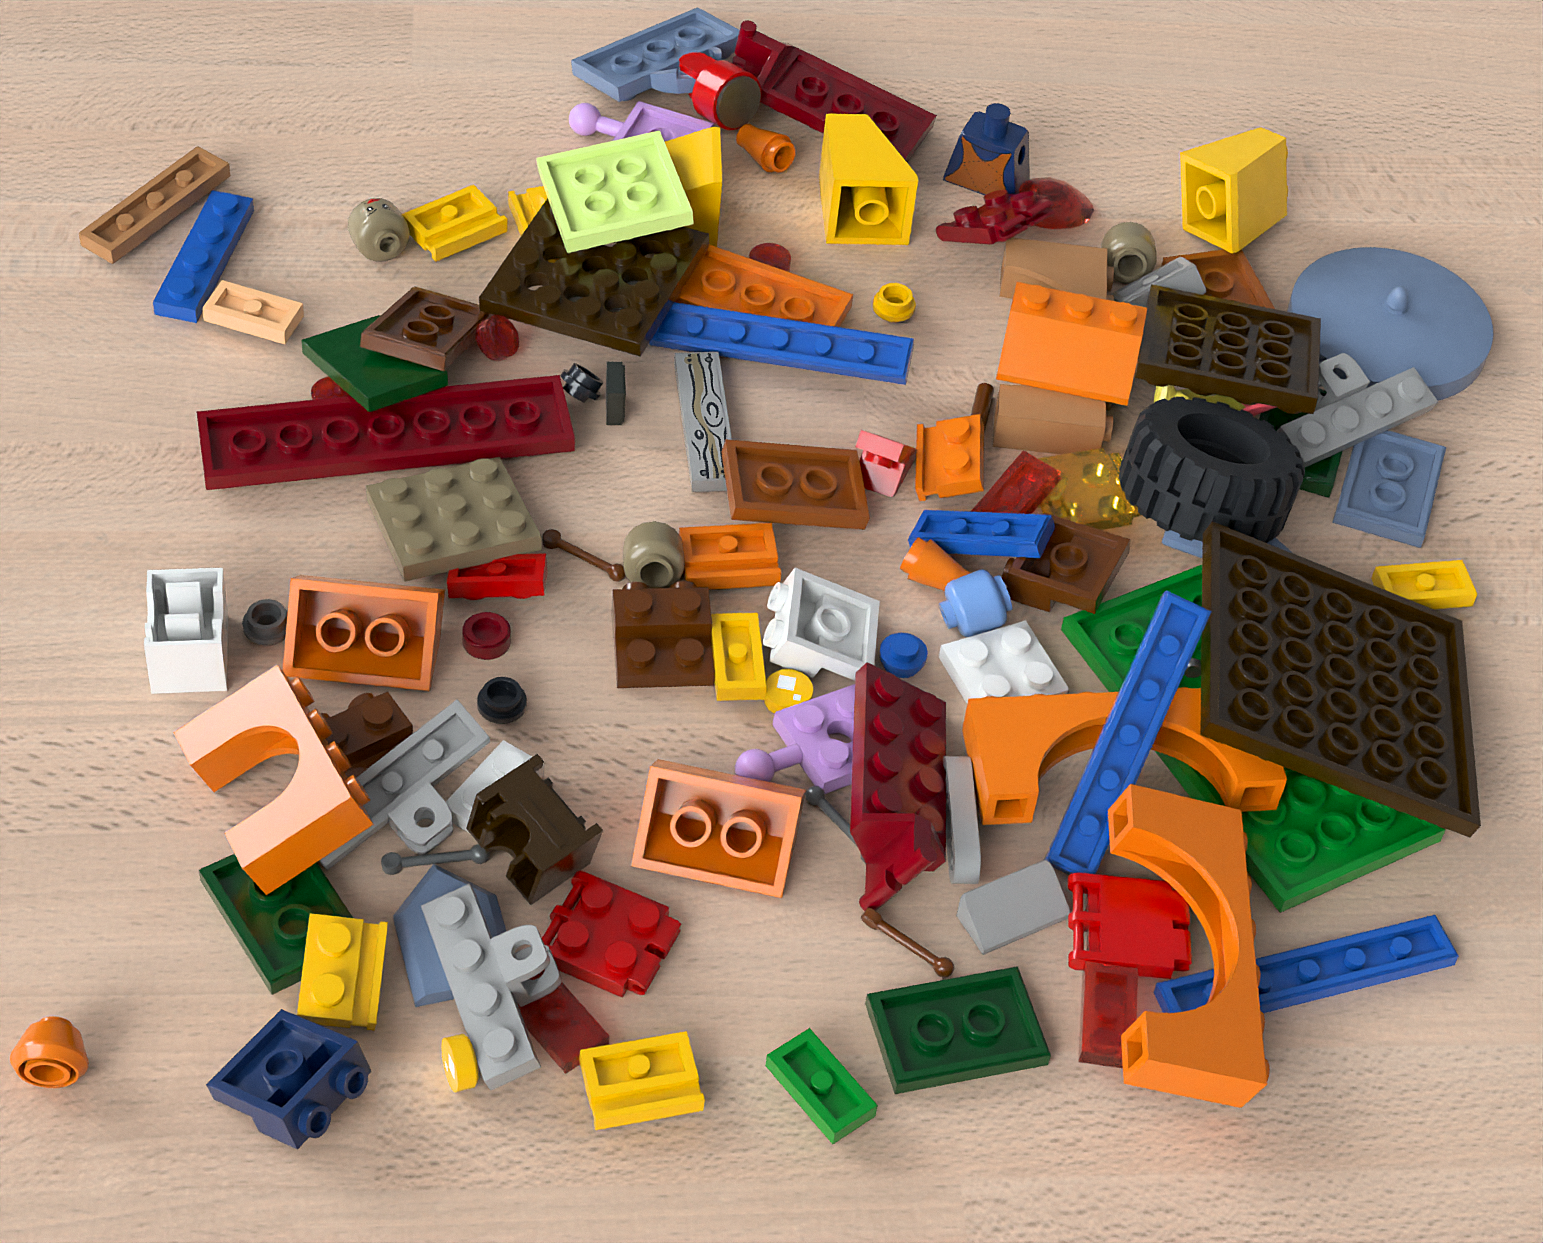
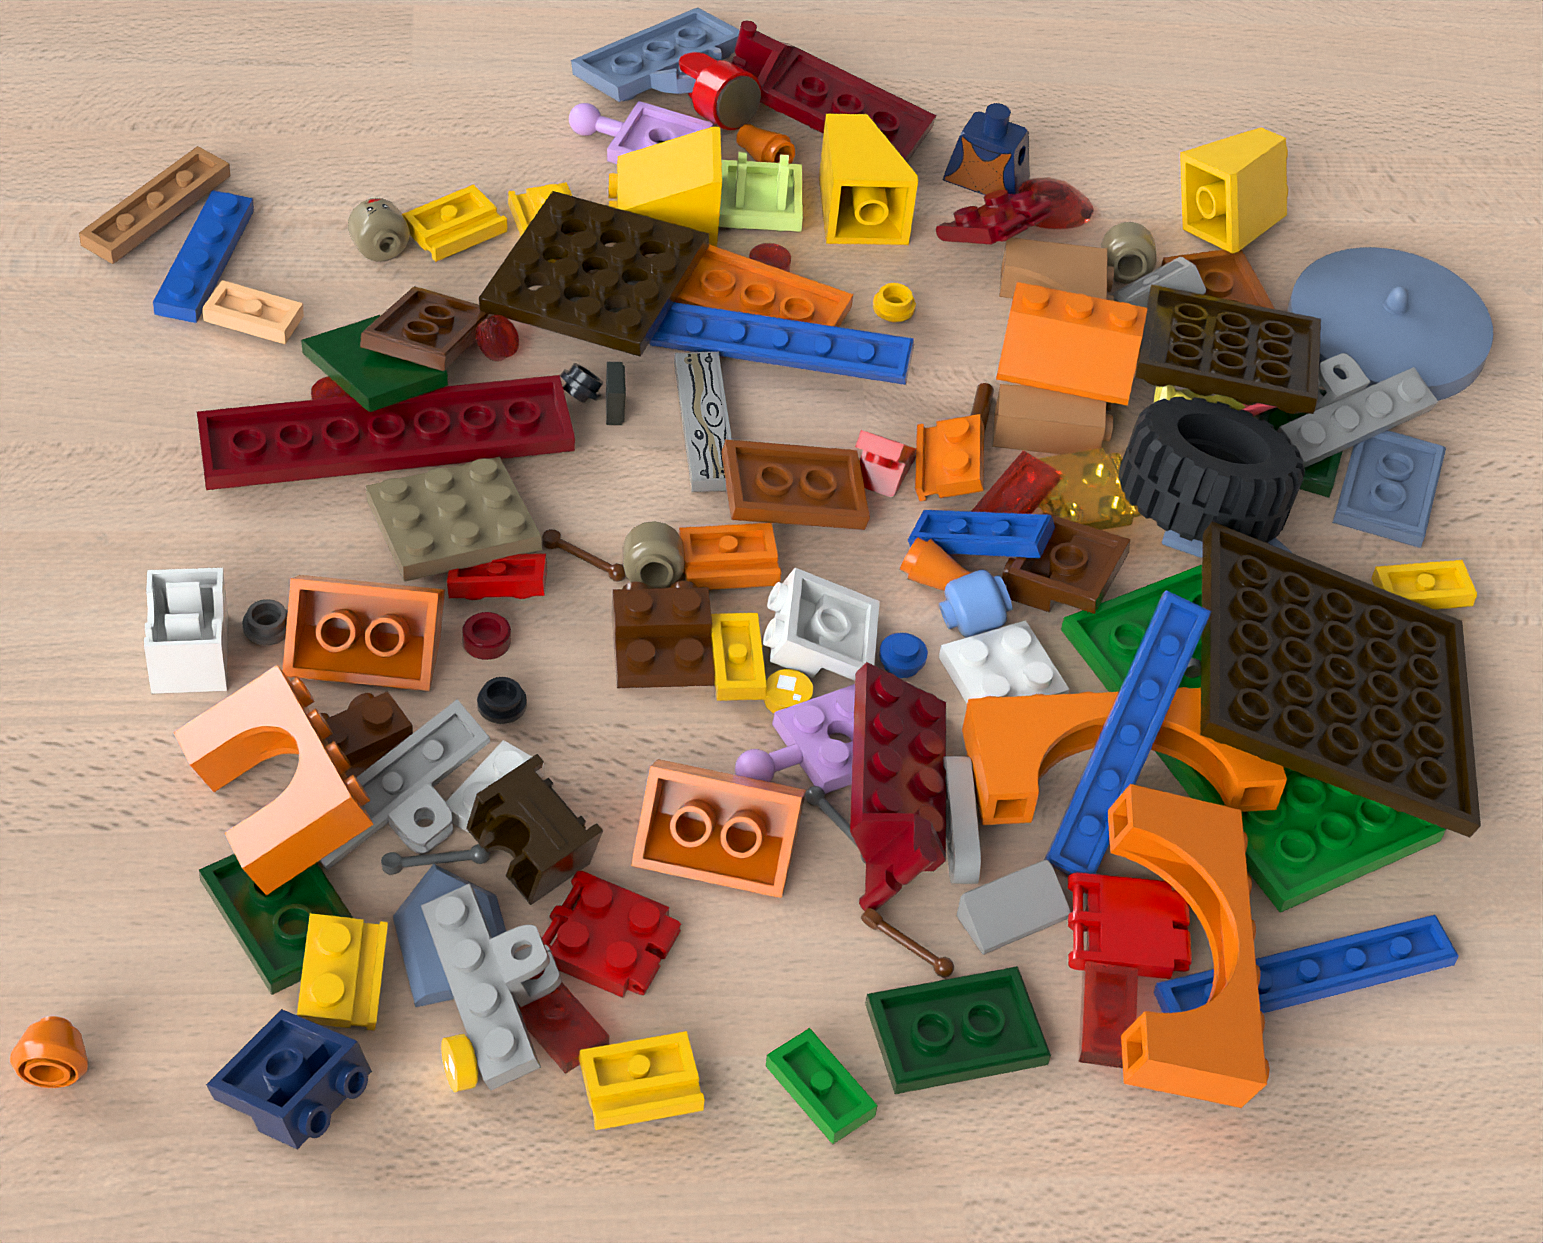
yellowish green plate [536,130,694,253] -> none
none -> yellowish green plate [719,152,803,232]

